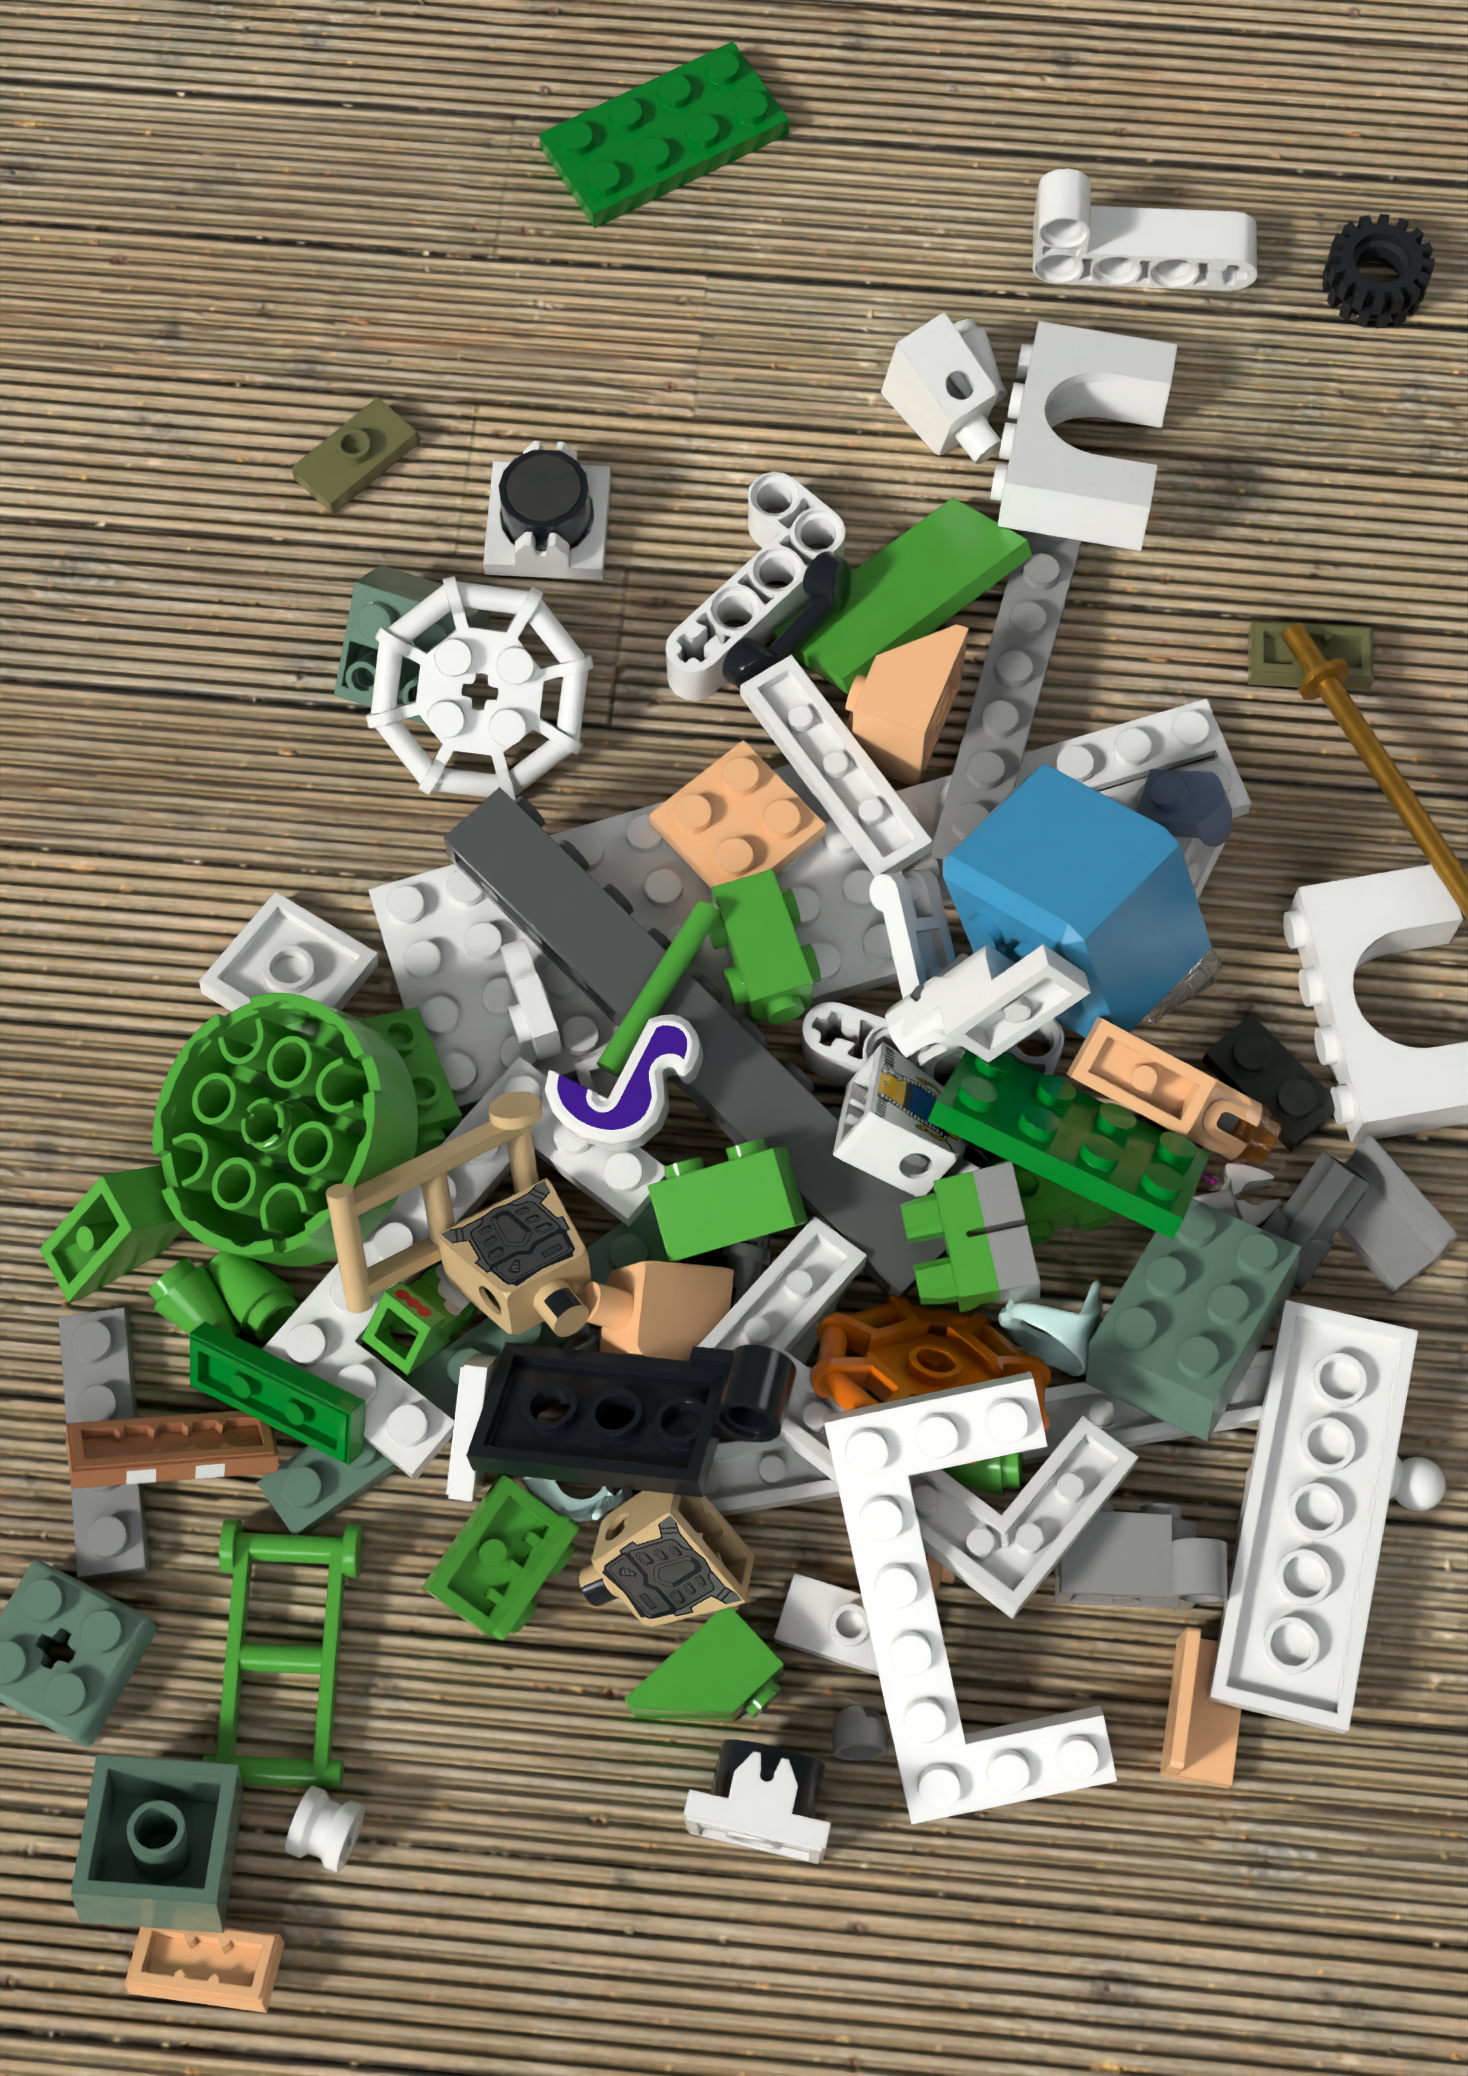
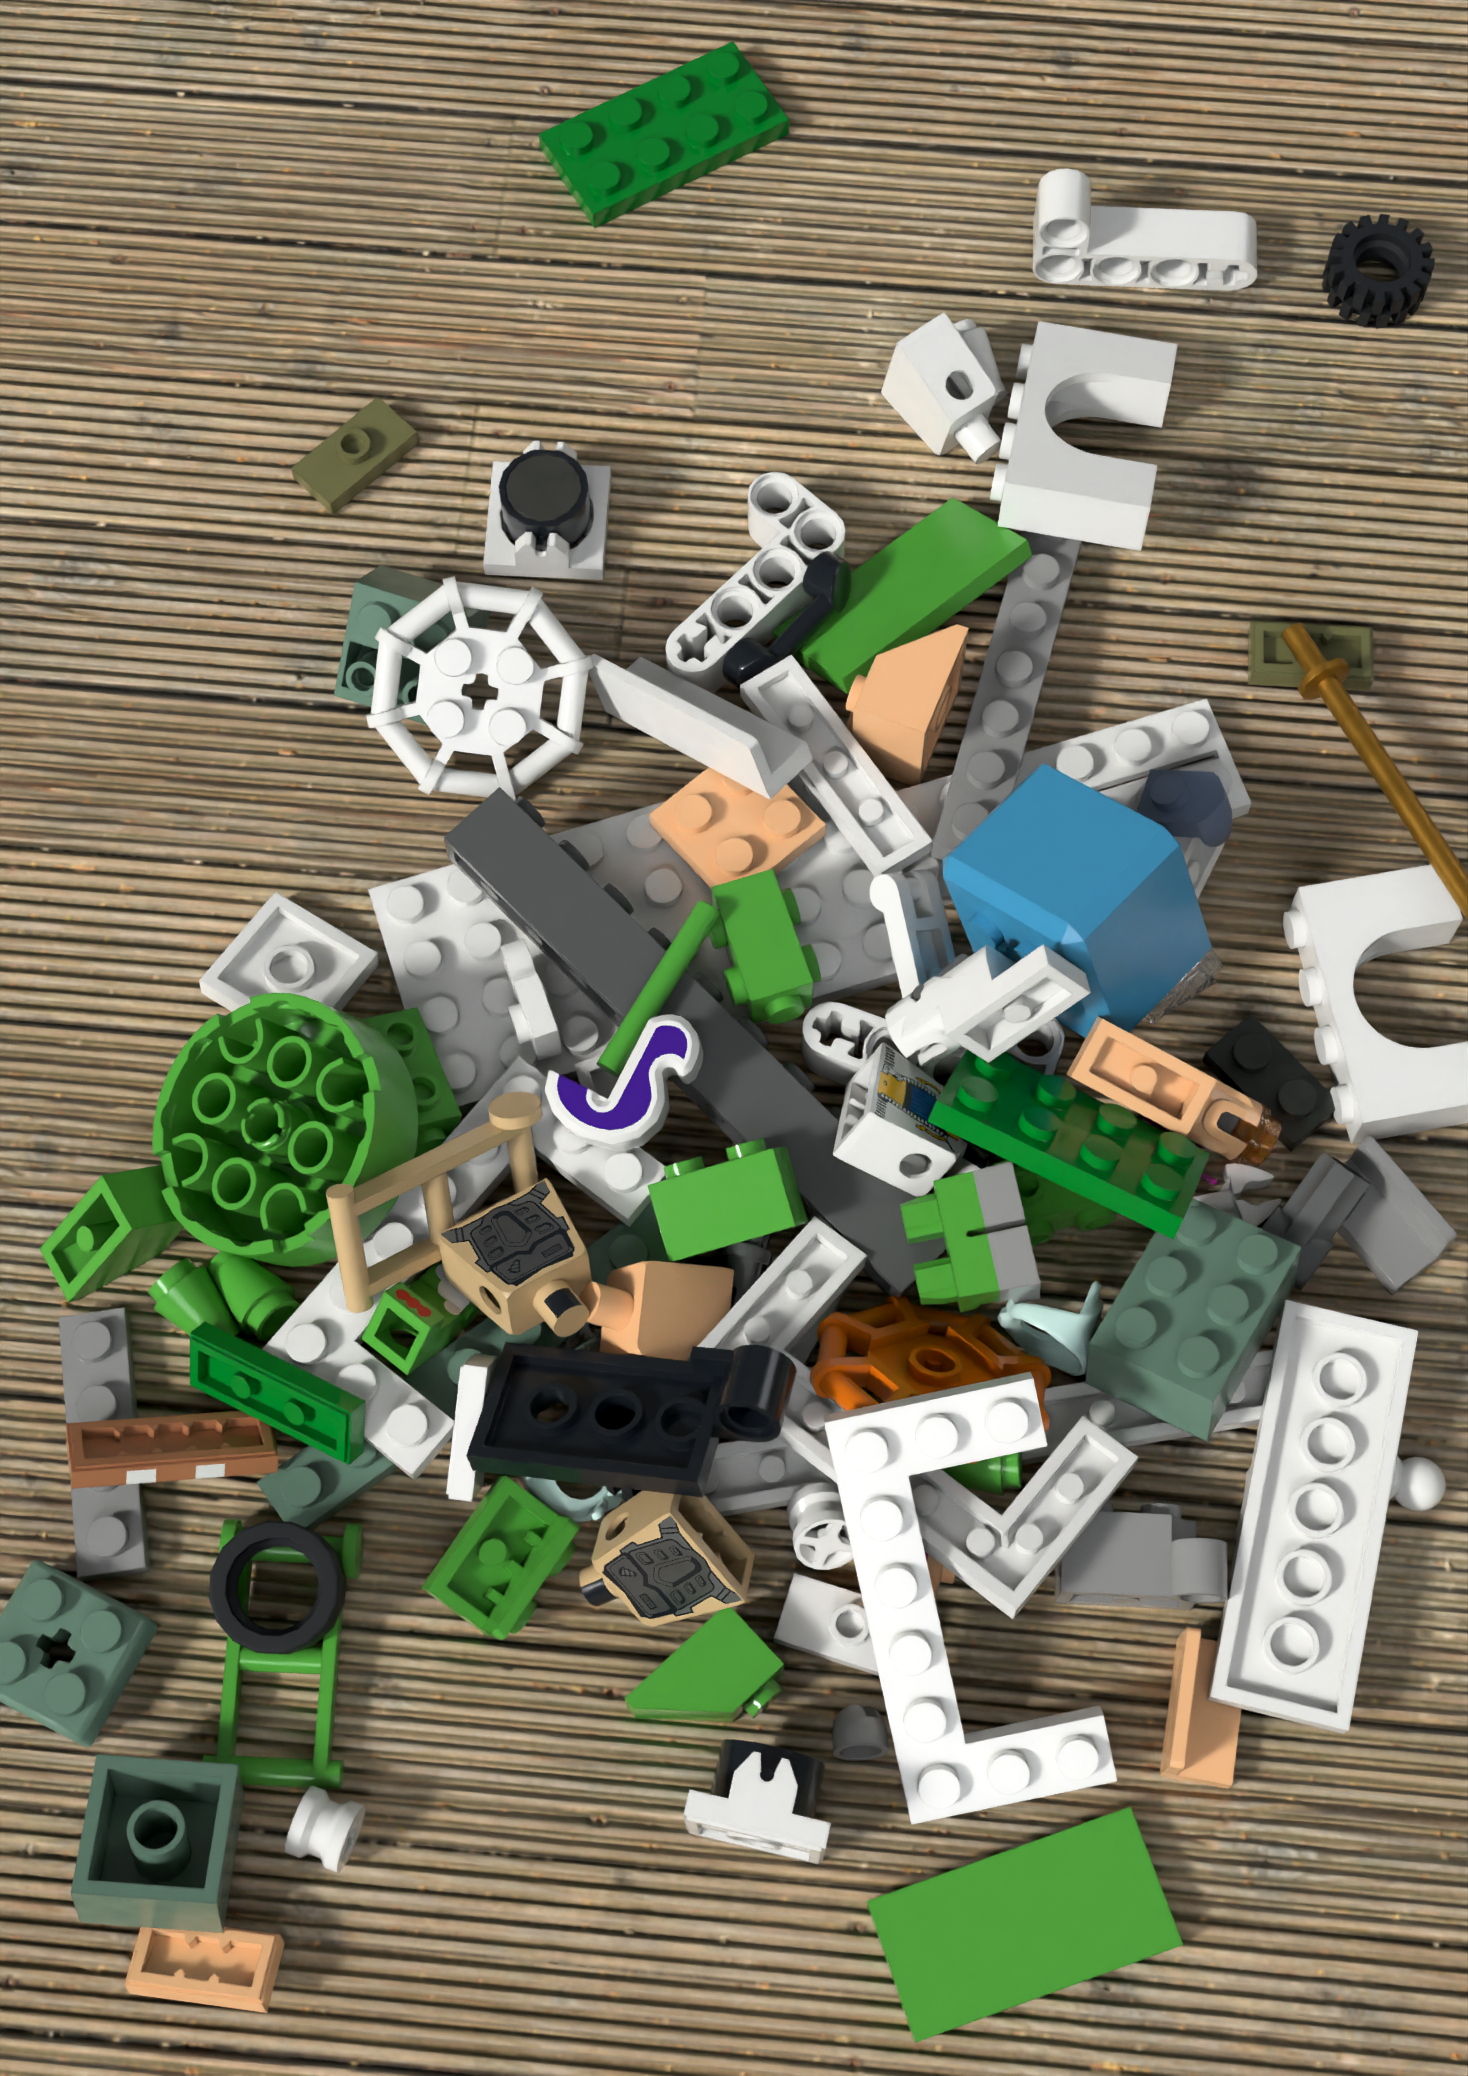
none -> black tyre [209,1521,347,1654]
none -> white panel [588,654,813,800]
none -> white wheel [786,1482,853,1570]
none -> bright green tile [866,1806,1183,2043]

